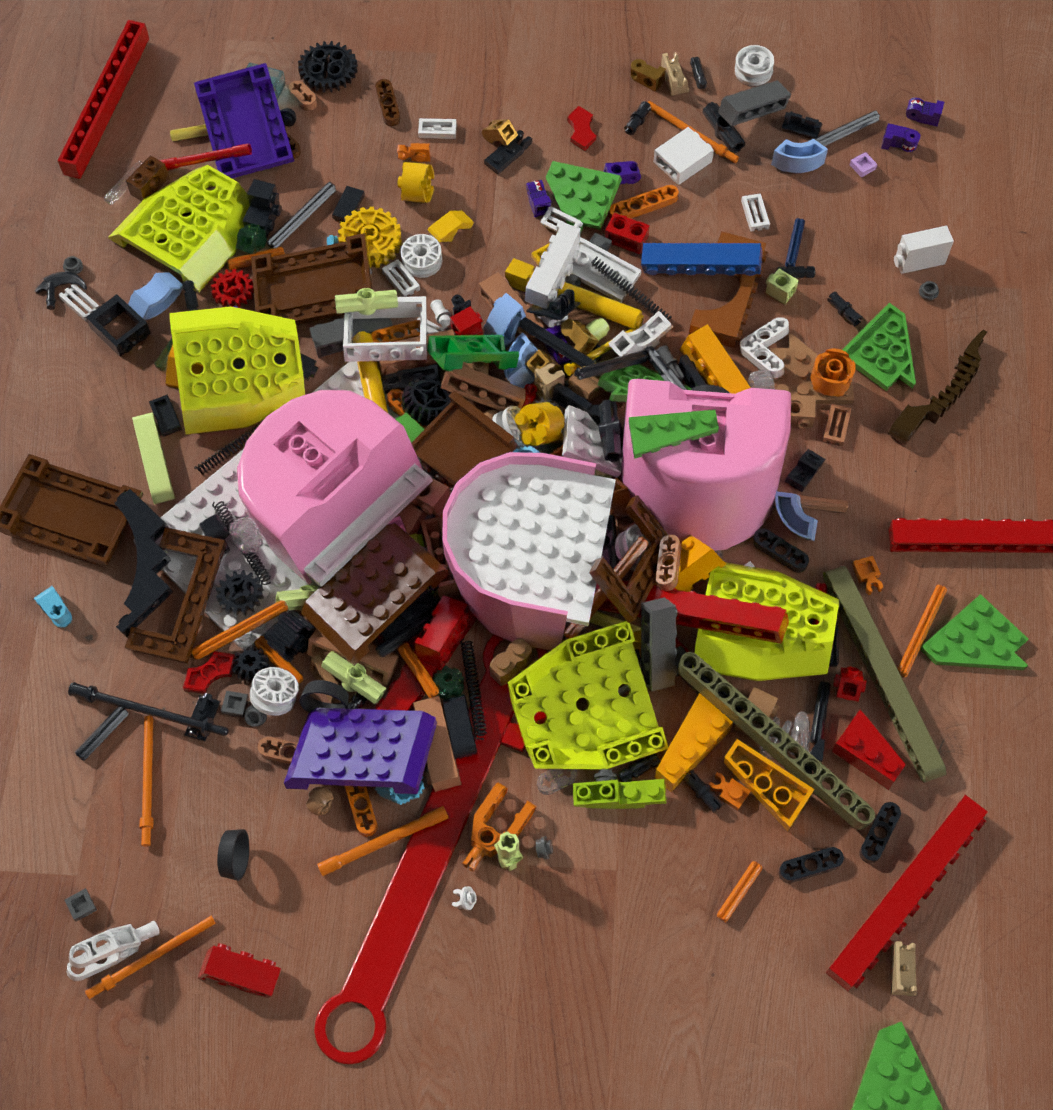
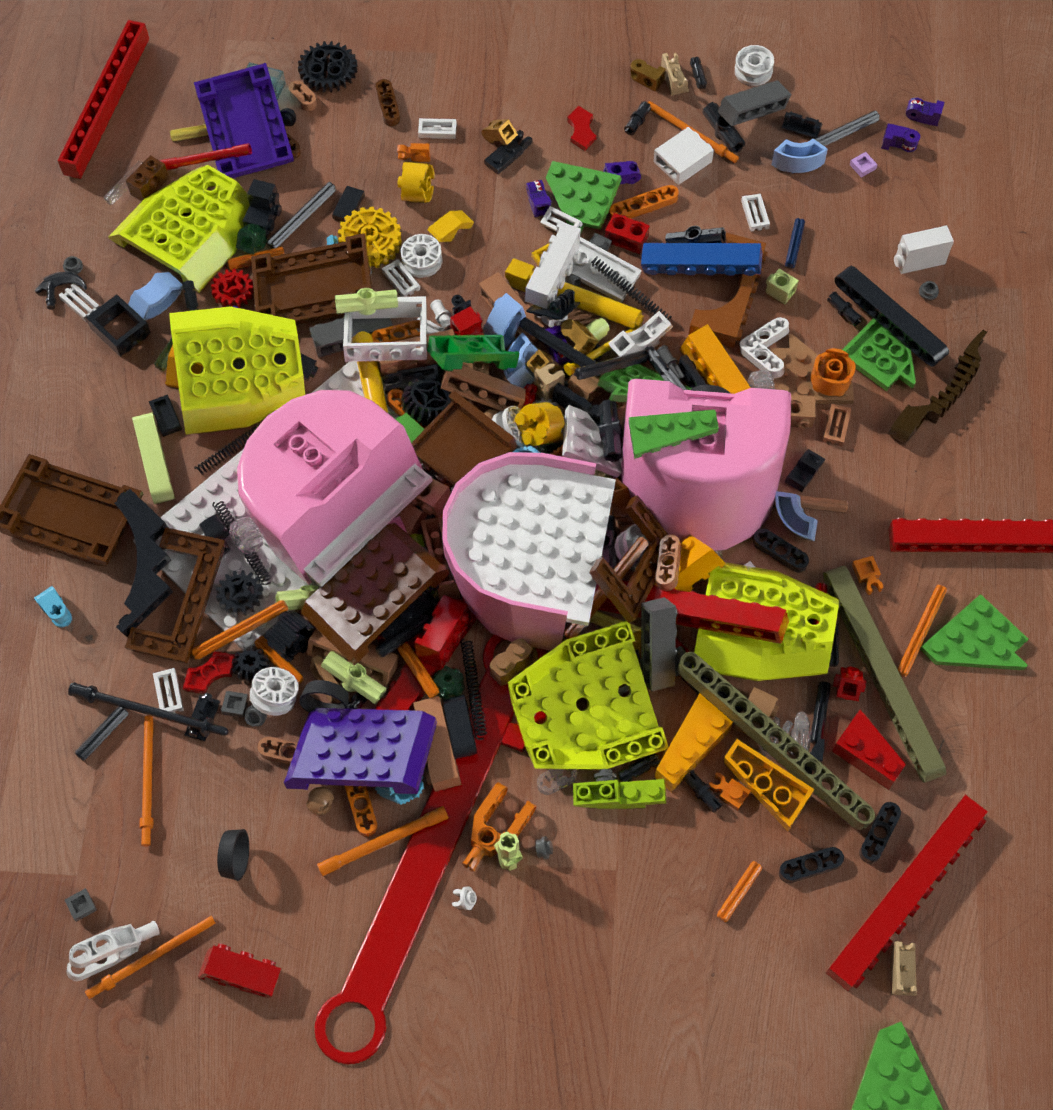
black axle [777,266,815,278] -> none
none -> white tile [153,668,184,713]
none -> black piece [665,226,726,243]
none -> black beam [834,265,949,367]

